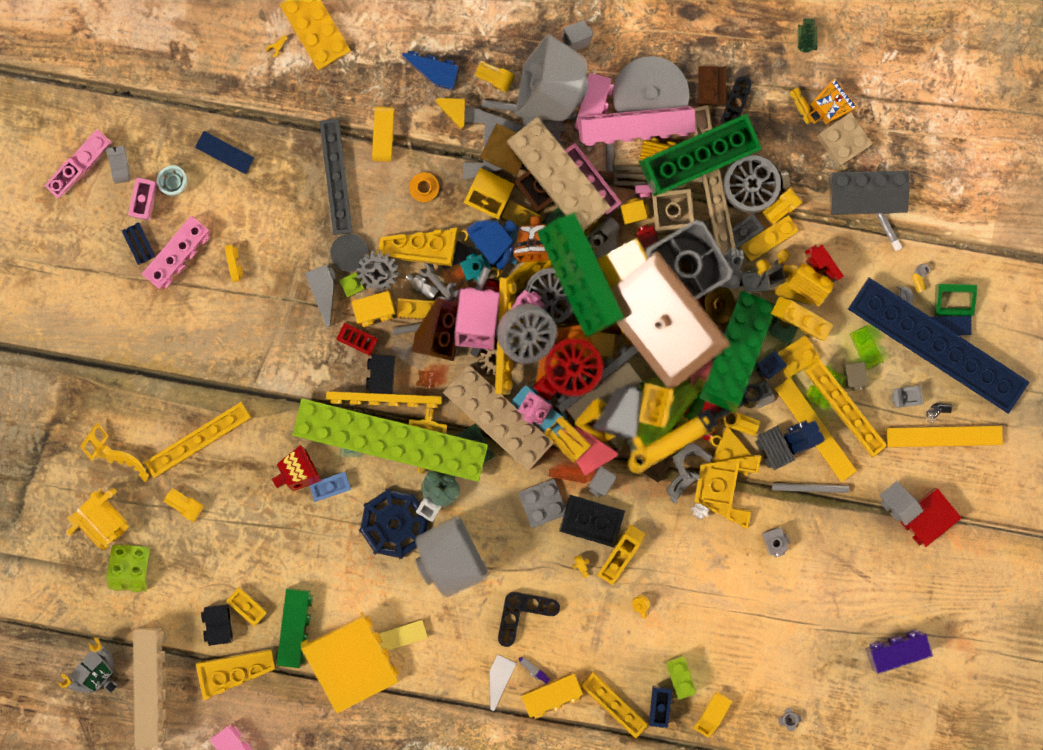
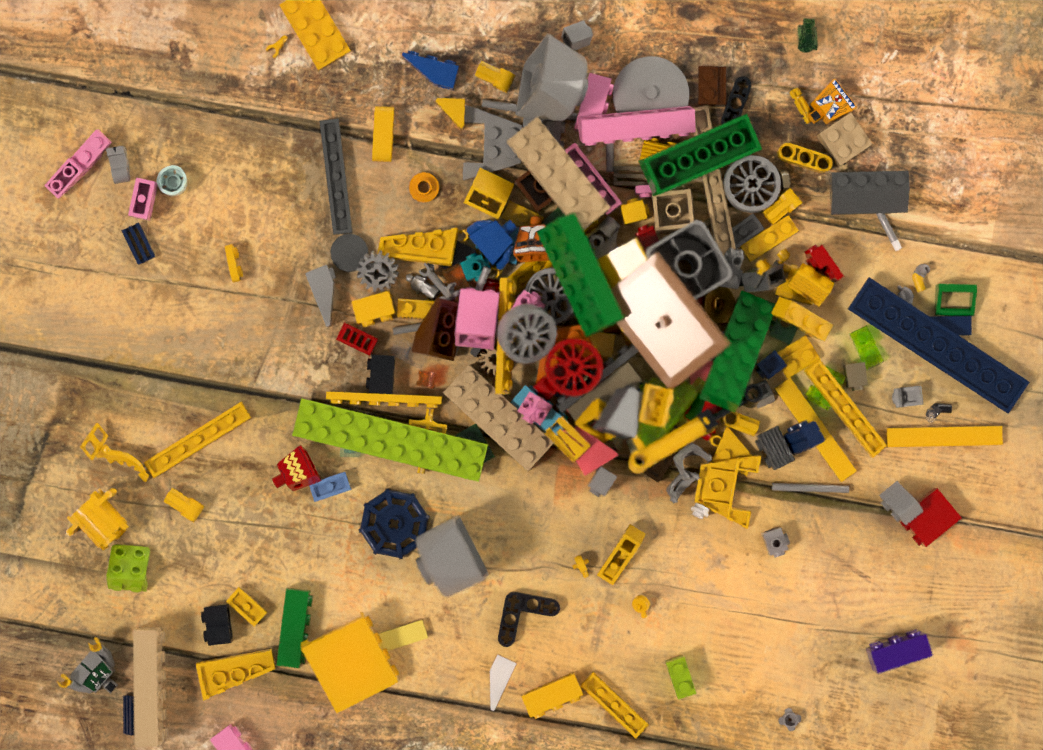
bright pink brick [142,216,211,290] -> none
dark blue tile [195,131,255,175] -> none
lime plate [339,272,365,298] -> none
white brick [416,497,442,522] -> none
sand green plate [421,471,460,506] -> none
pearl gold slope [480,123,523,176] -> none
light grey plate [518,479,565,528] -> none
piece [518,657,550,684] -> none
clear orange tile [548,469,587,483] -> none
black plate [559,495,625,548] -> none
dark blue brick [649,686,673,728] -> none
yellow slope [693,692,732,738] -> none
none -> dark blue tile [123,695,134,736]
none -> yellow beam [777,143,833,173]

